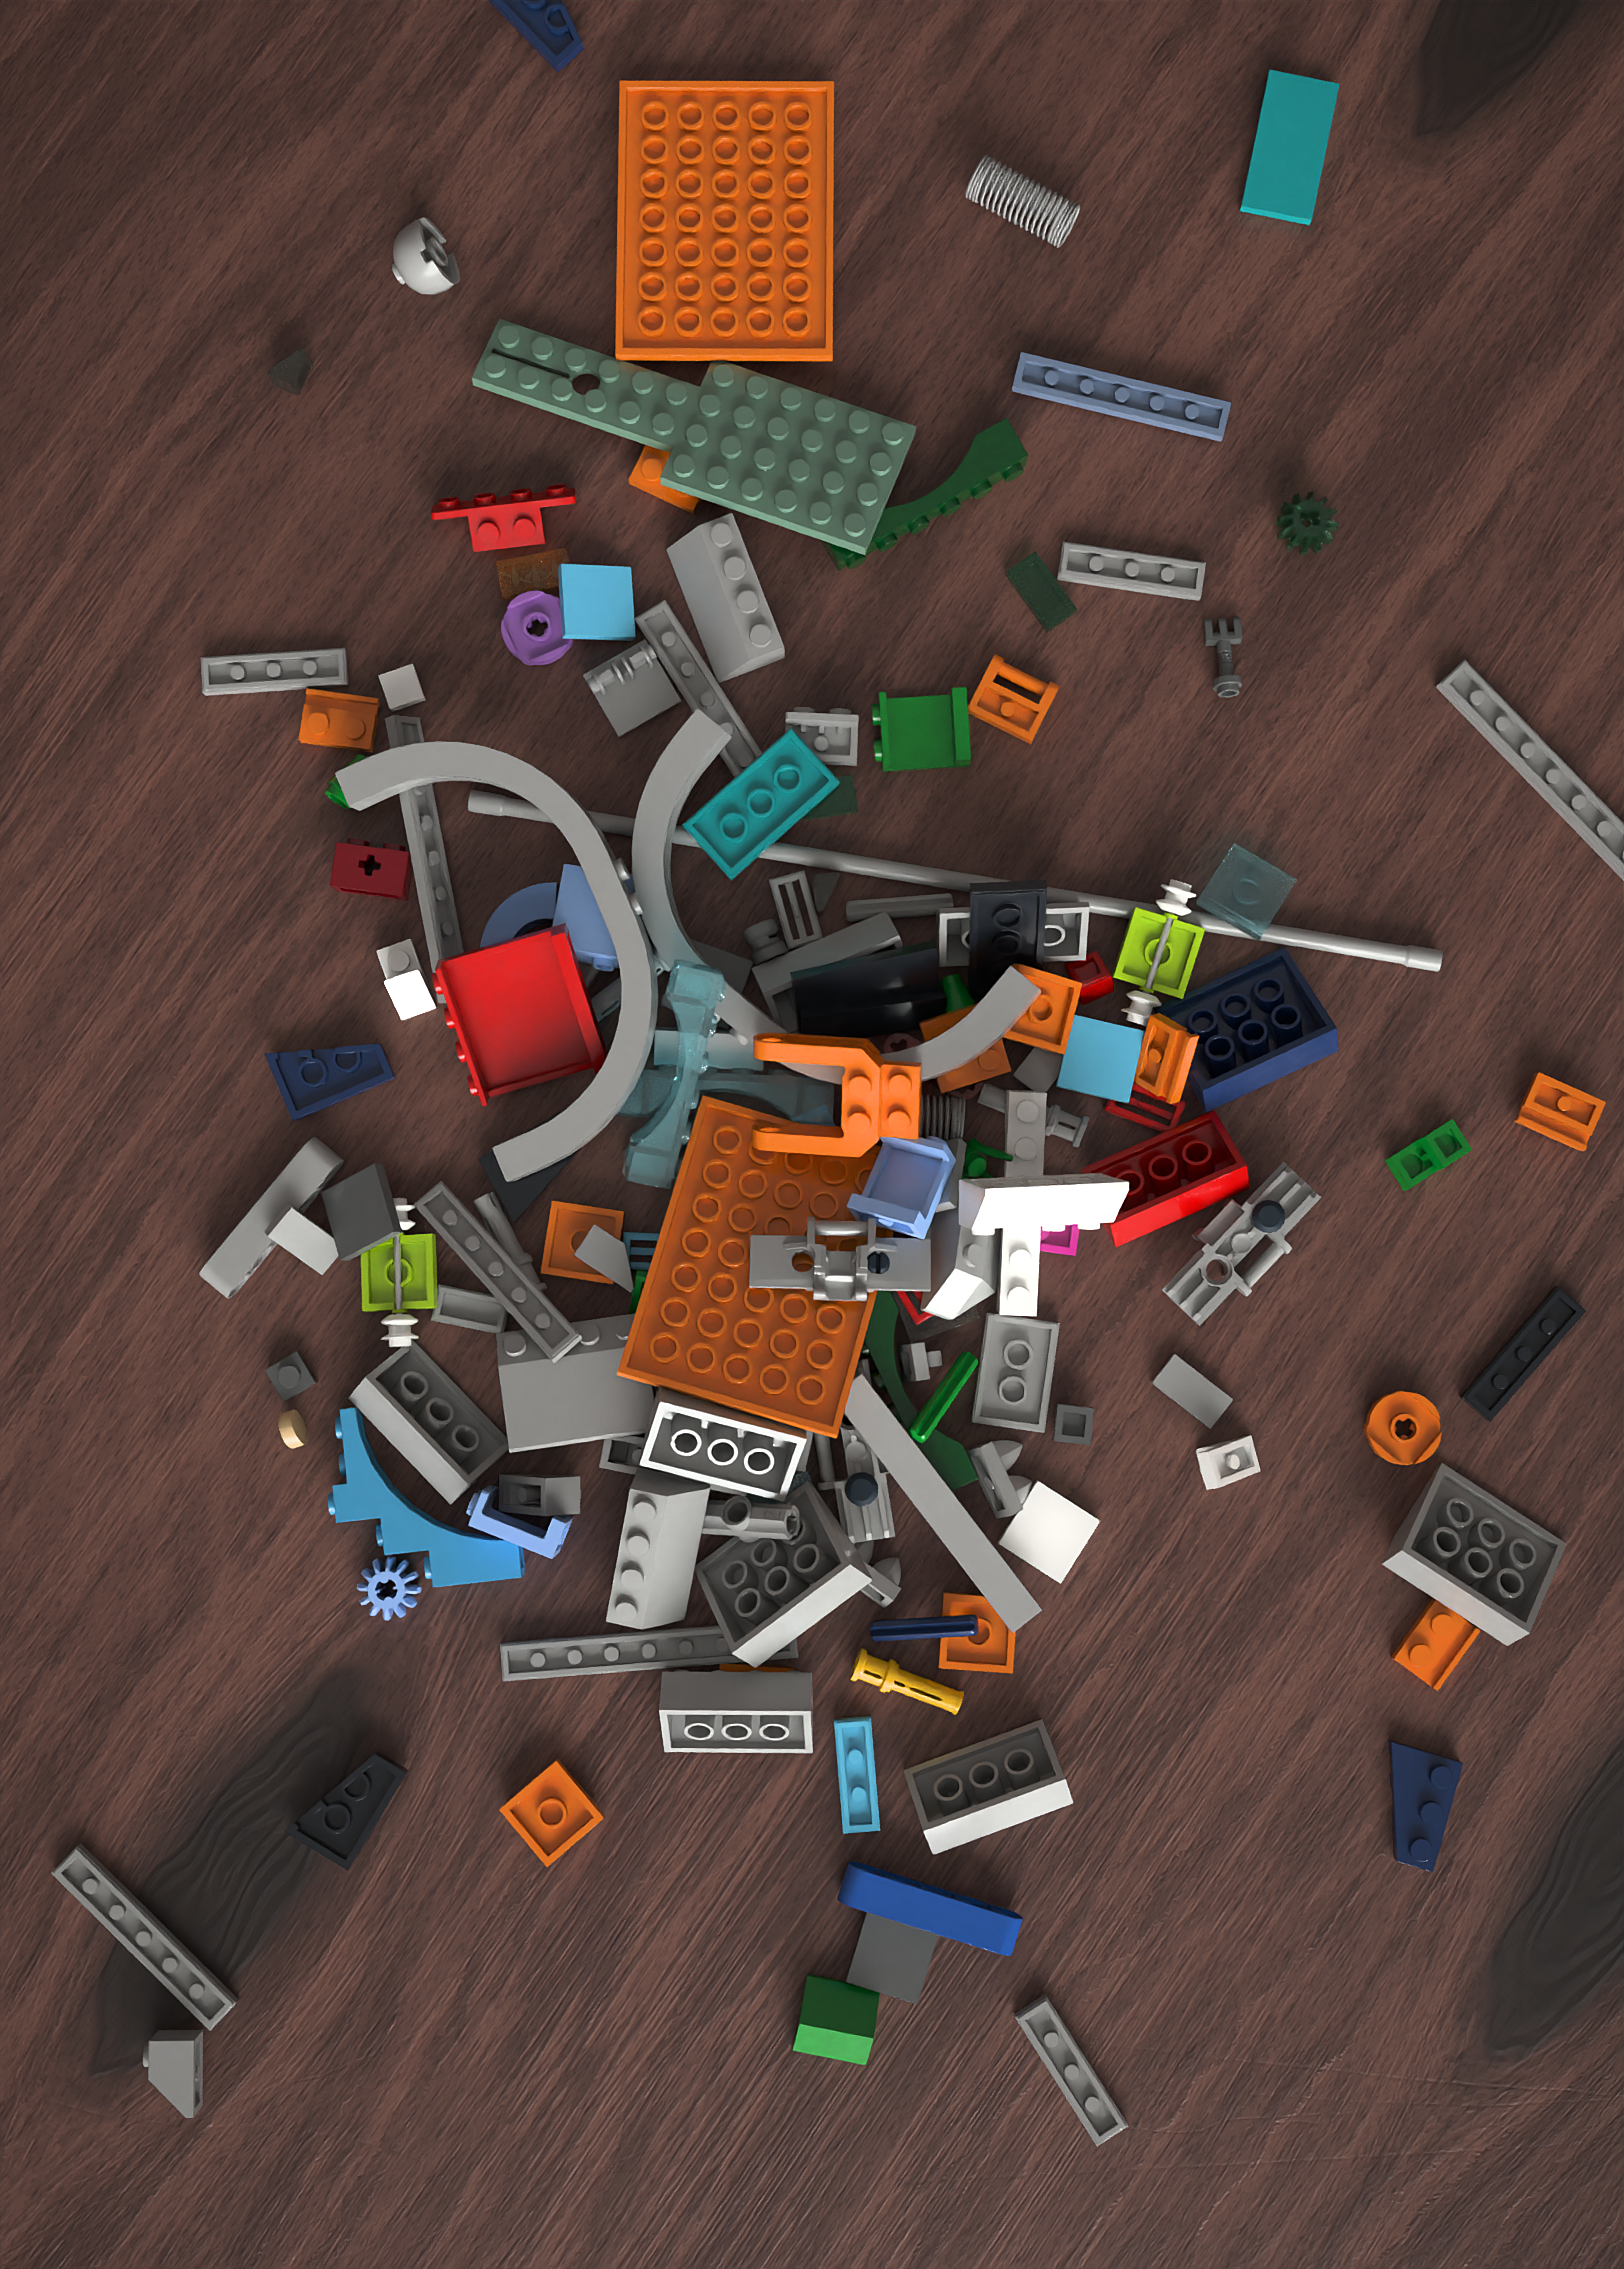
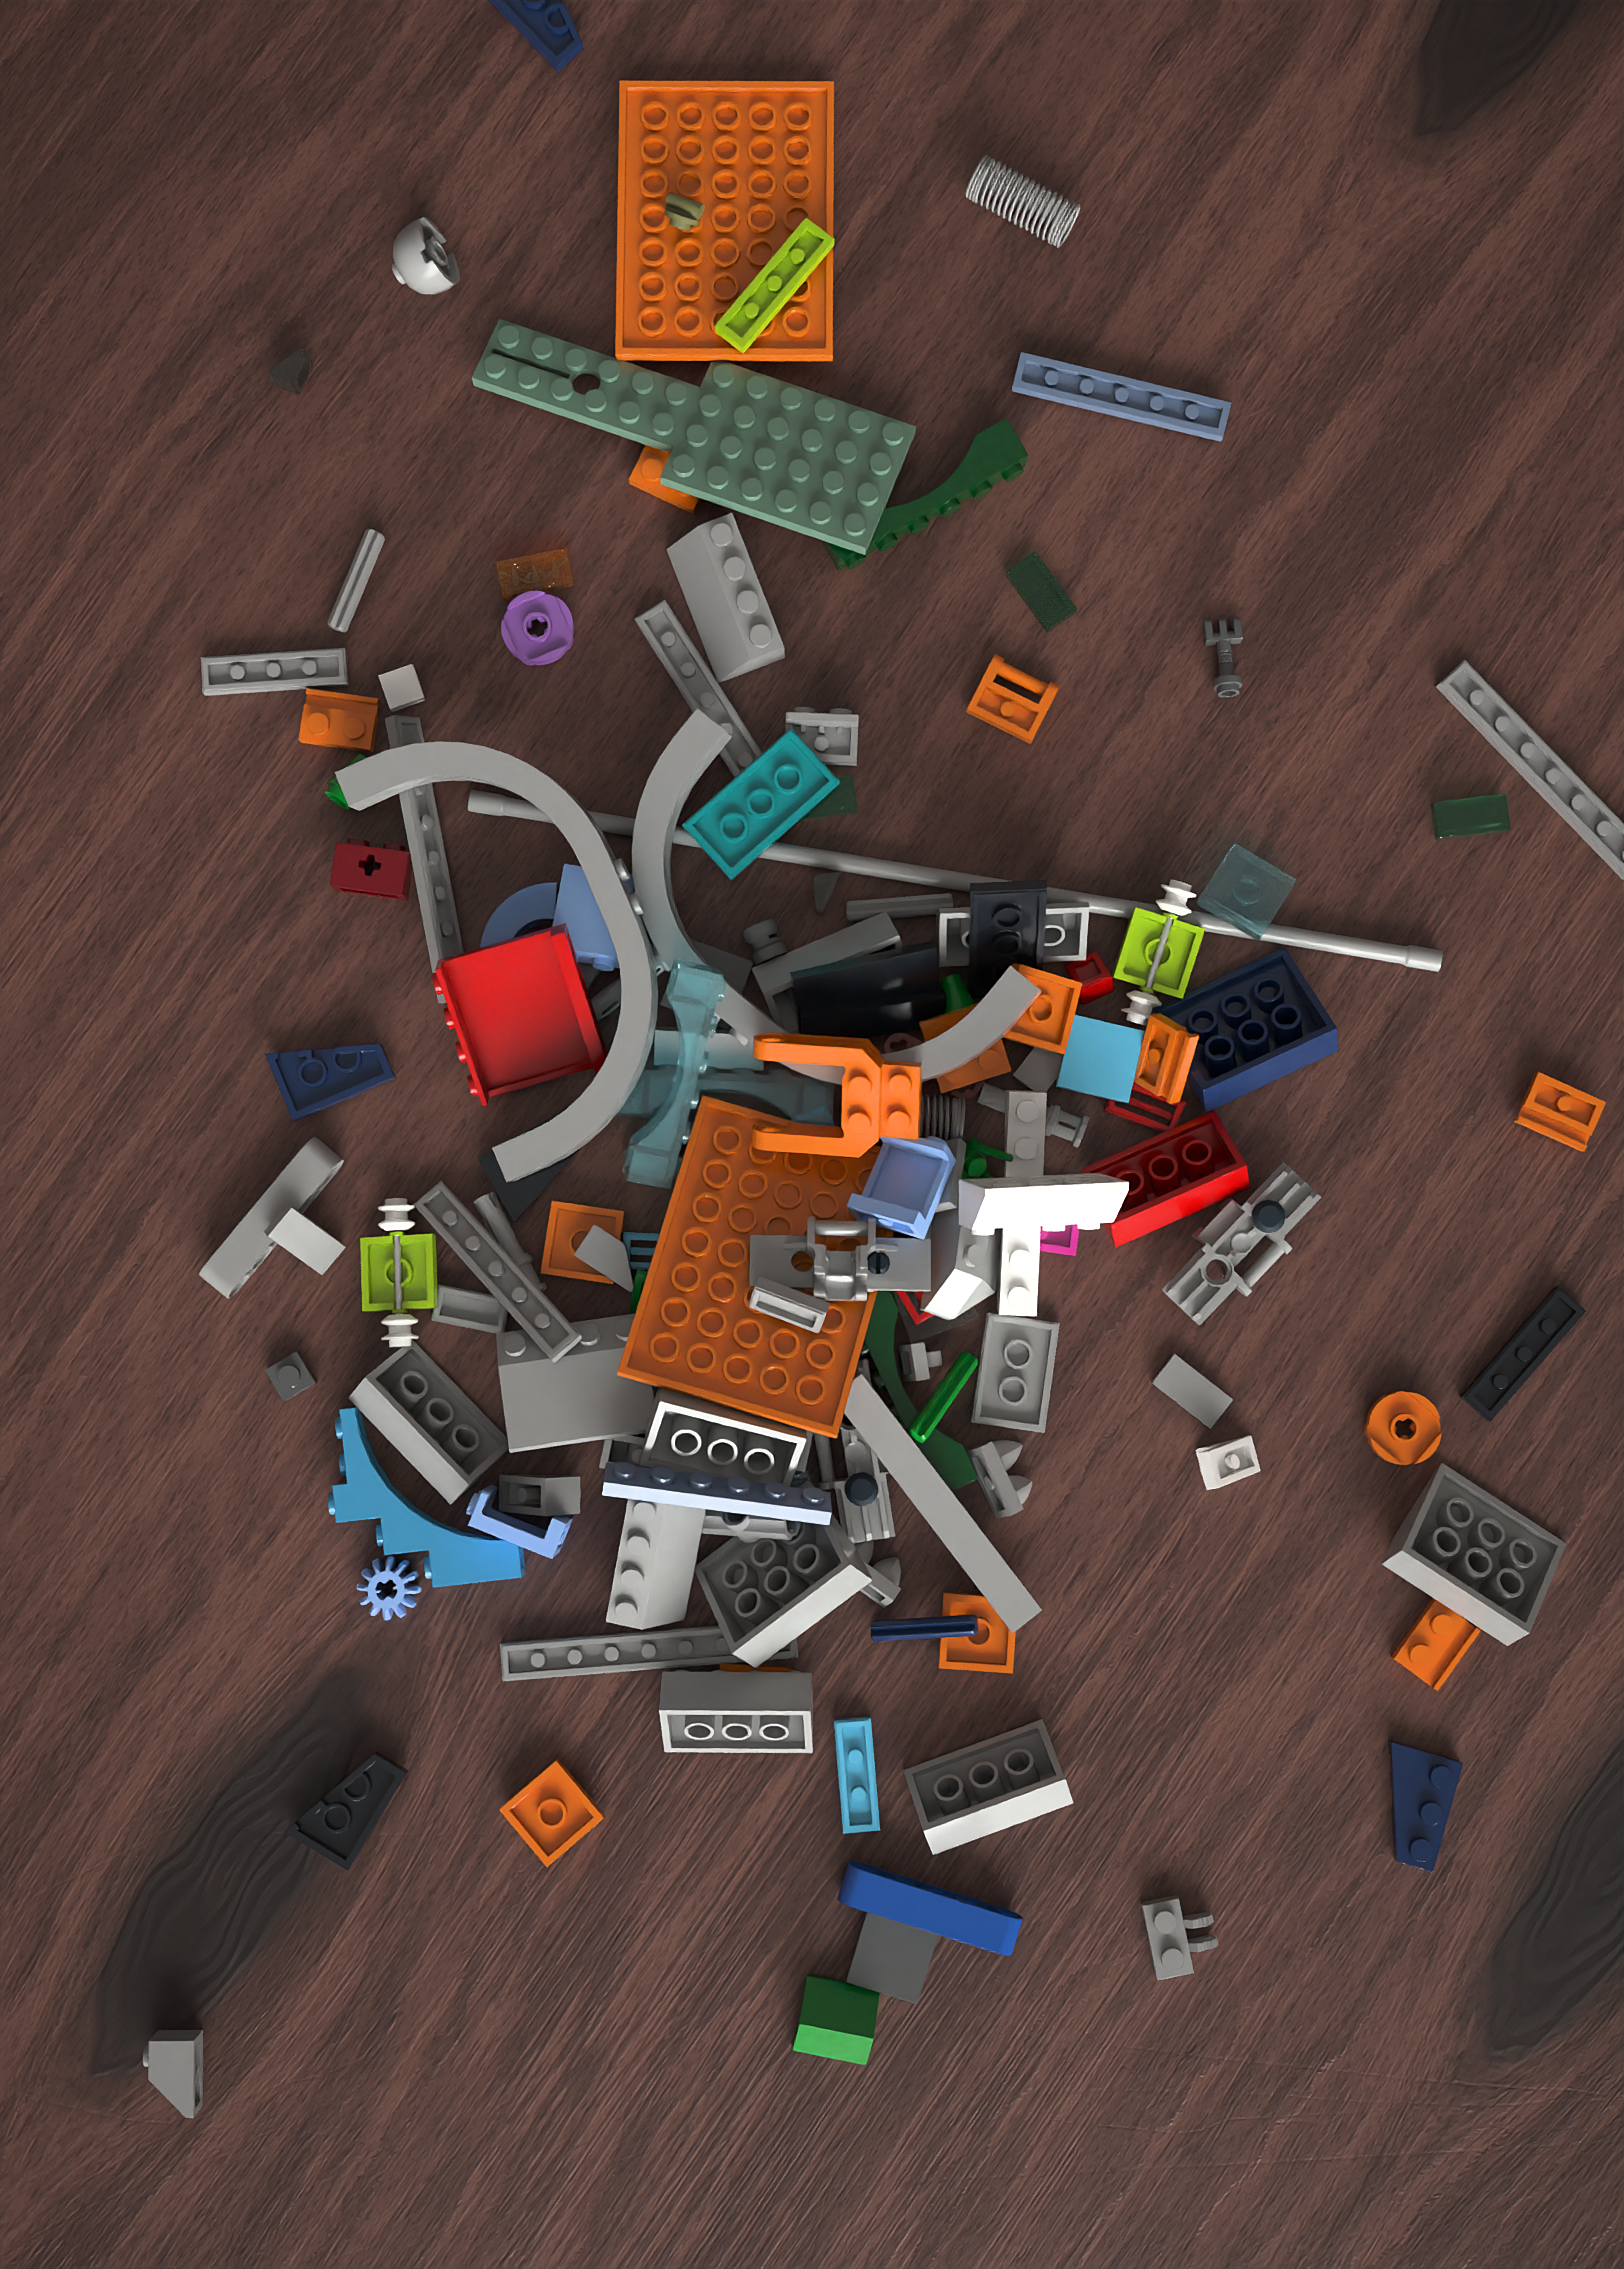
light grey tile [51,1843,239,2031] -> none
tan tile [278,1409,308,1449] -> none
dark grey tile [321,1163,402,1261] -> none
white slope [376,939,437,1020] -> none
bracket [431,484,577,552] -> none
medium azure tile [558,564,636,641] -> none
light grey hinge [583,639,682,737] -> none
light grey tile [769,870,823,951] -> none
yellow pin [850,1648,964,1715] -> none
green panel [872,687,971,772] -> none
white tile [997,1480,1100,1584] -> none
light grey tile [1014,1994,1128,2146] -> none
dark grey plate [1052,1403,1094,1445] -> none
light grey tile [1057,541,1206,601] -> none
teal tile [1239,70,1340,225] -> none
clear green gear [1275,491,1339,556] -> none
green slope [1384,1119,1472,1191] -> none
none -> light grey axle [327,529,385,633]
none -> sand blue plate [602,1462,832,1525]
none -> olive plate [664,192,705,231]
none -> lime plate [715,218,834,354]
none -> light grey tile [748,1276,830,1333]
none -> light grey hinge [1141,1895,1218,1980]
none -> clear green tile [1431,794,1511,840]

